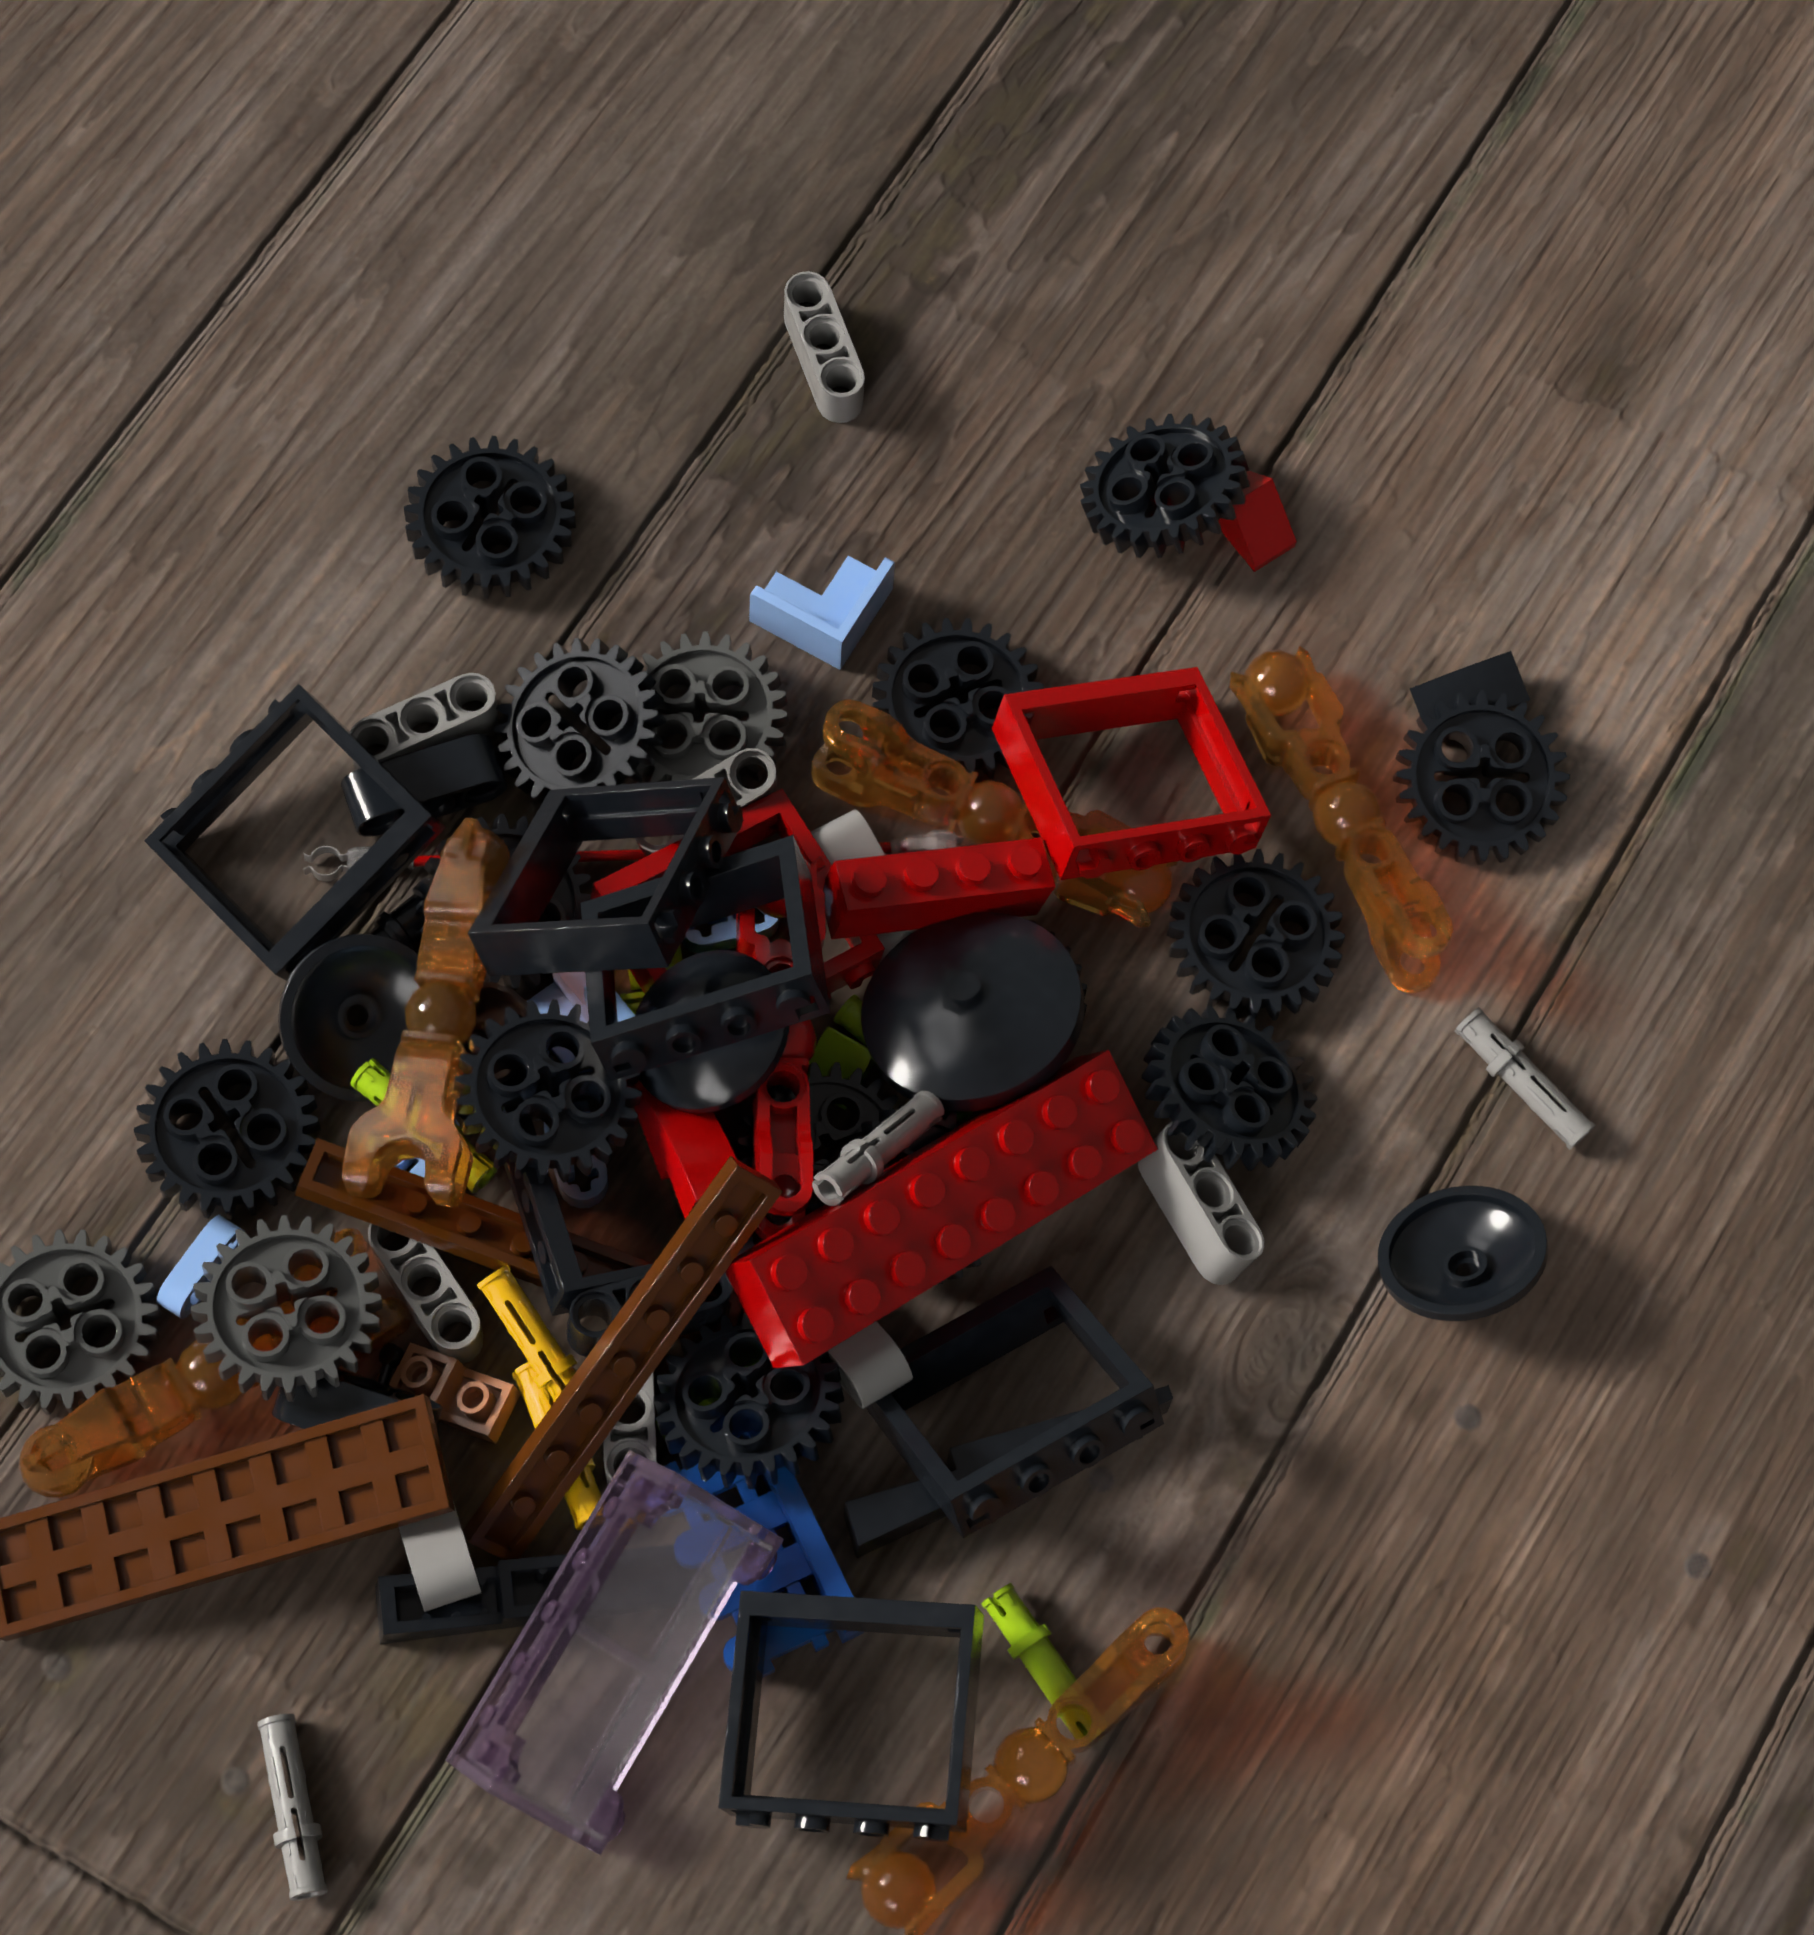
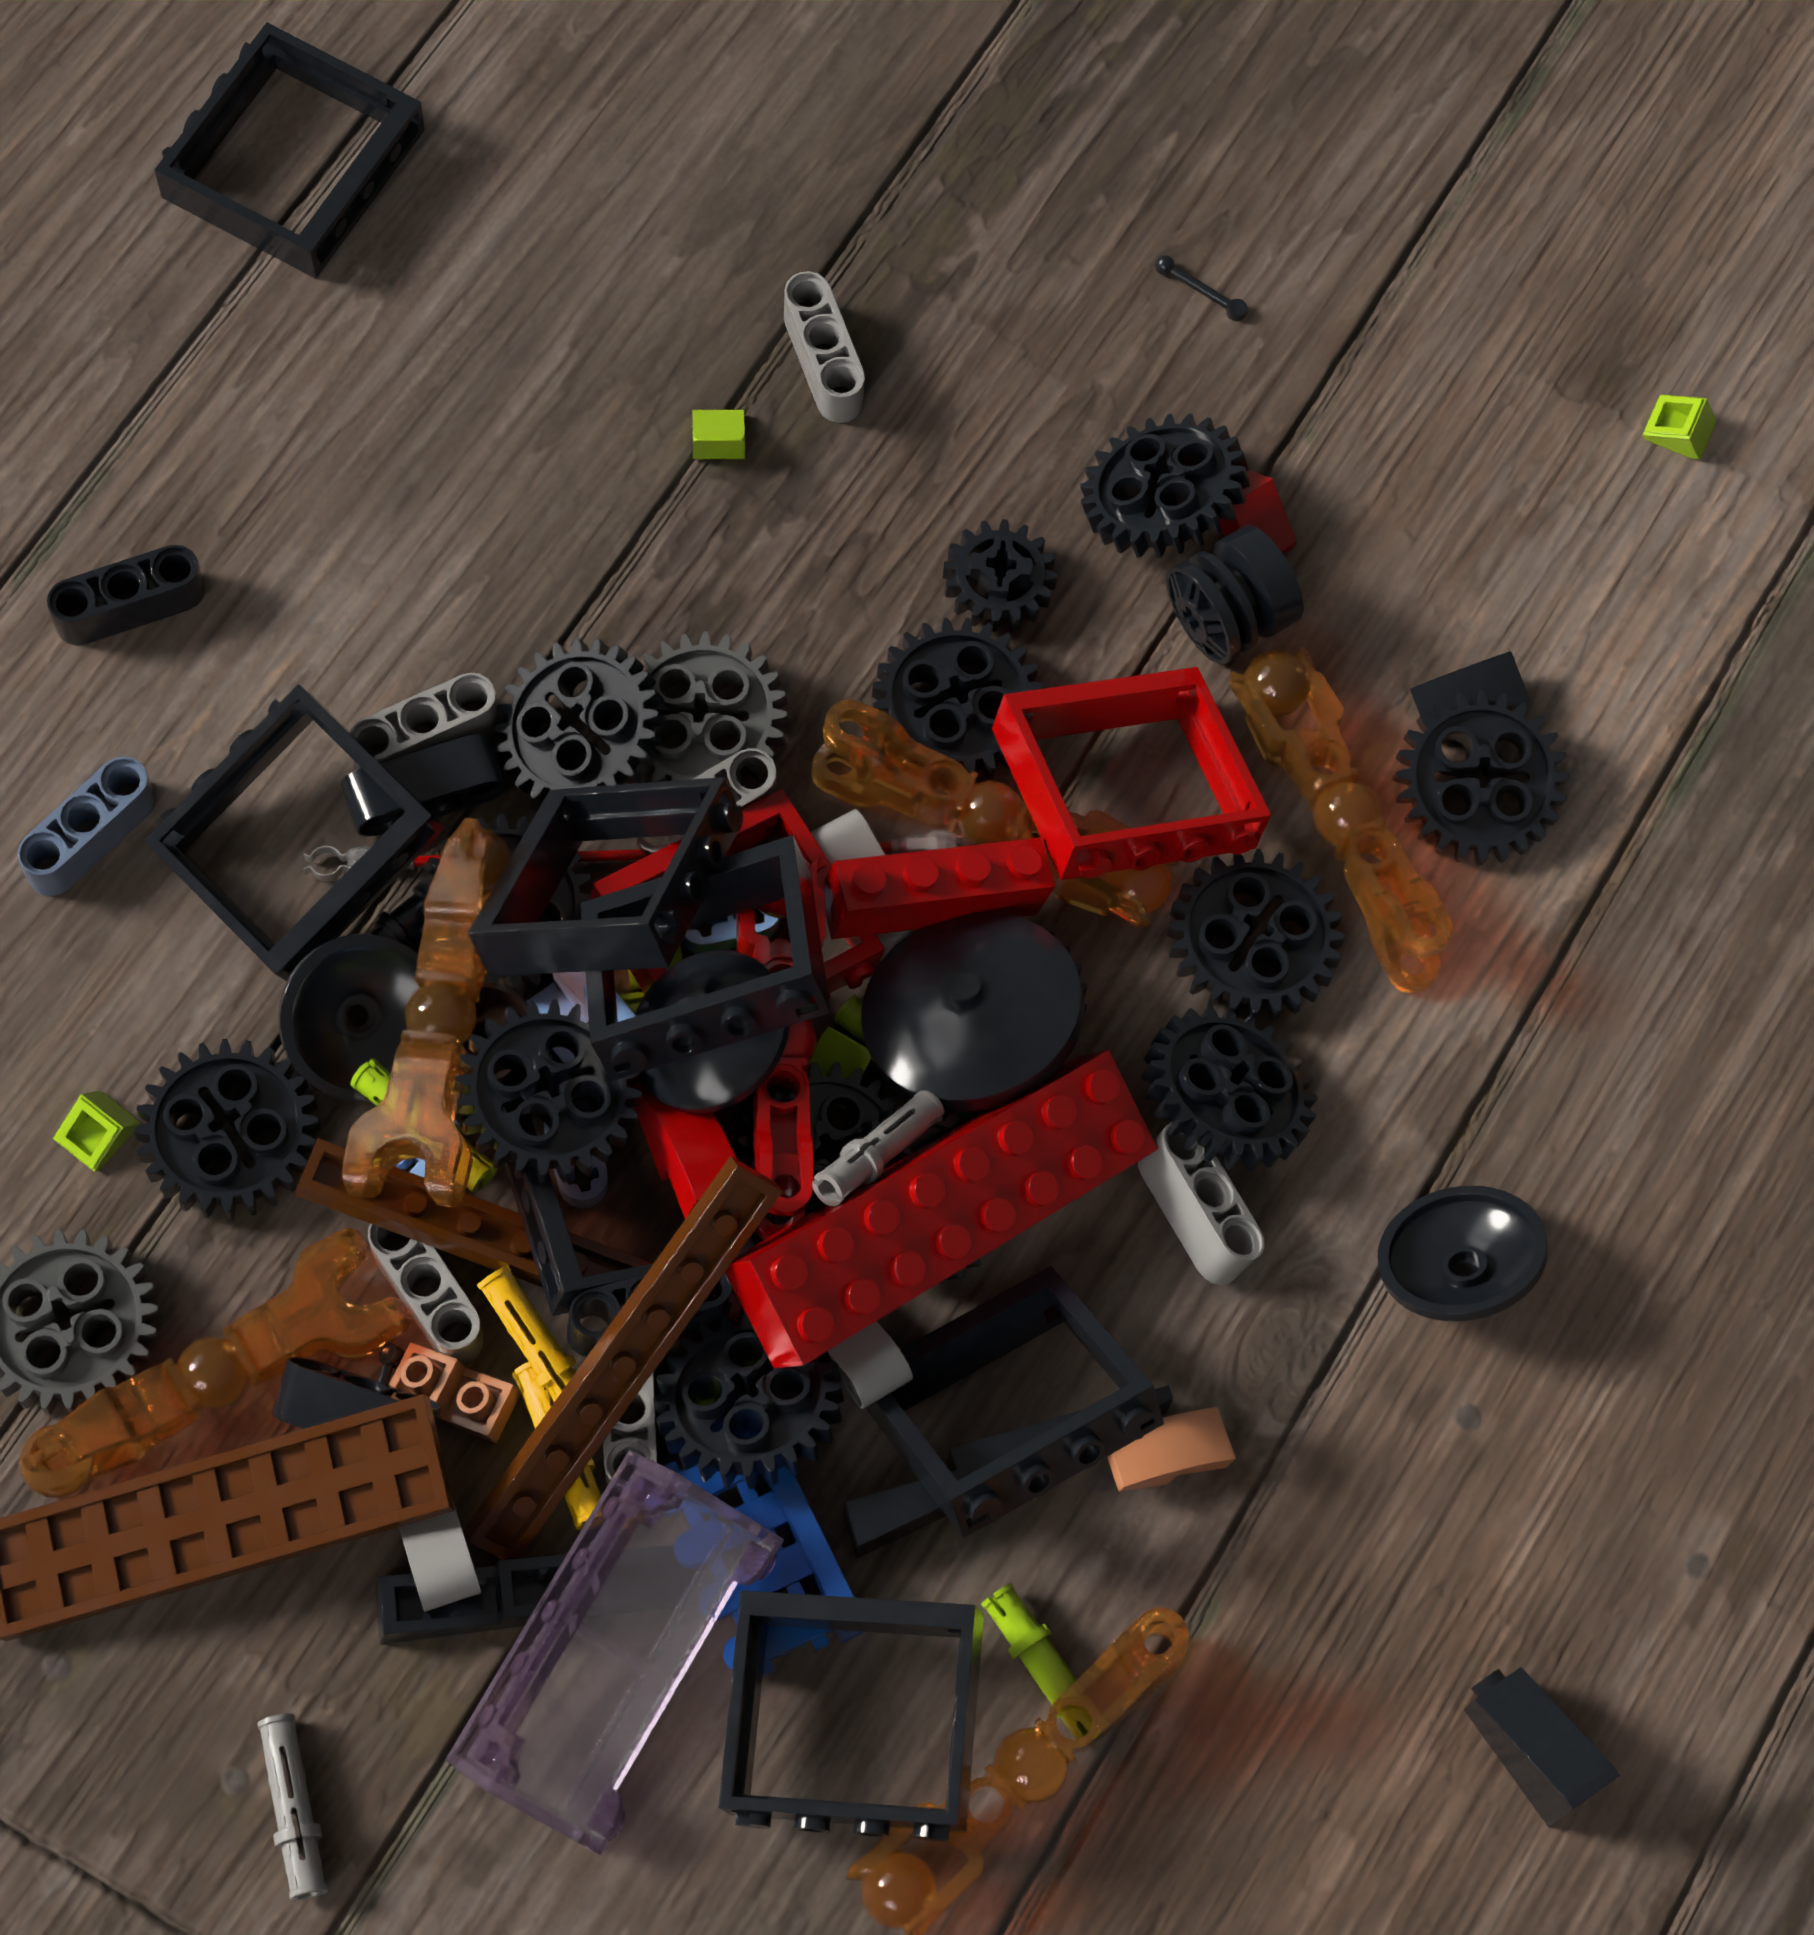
light blue beam [157,1215,245,1319] -> none
dark grey gear [191,1215,383,1402] -> none
black gear [404,436,576,599] -> none
light blue panel [749,556,895,670] -> none
light grey pin [1454,1007,1596,1150] -> none
none -> sand blue beam [17,756,155,896]
none -> black beam [47,545,205,646]
none -> lime slope [53,1091,140,1172]
none -> black window [154,22,425,279]
none -> lime slope [692,410,745,459]
none -> black gear [942,519,1057,632]
none -> nougat slope [1107,1407,1236,1492]
none -> black hinge [1155,255,1248,321]
none -> black wheel [1165,524,1304,665]
none -> black slope [1464,1667,1620,1827]
none -> lime slope [1643,395,1716,460]

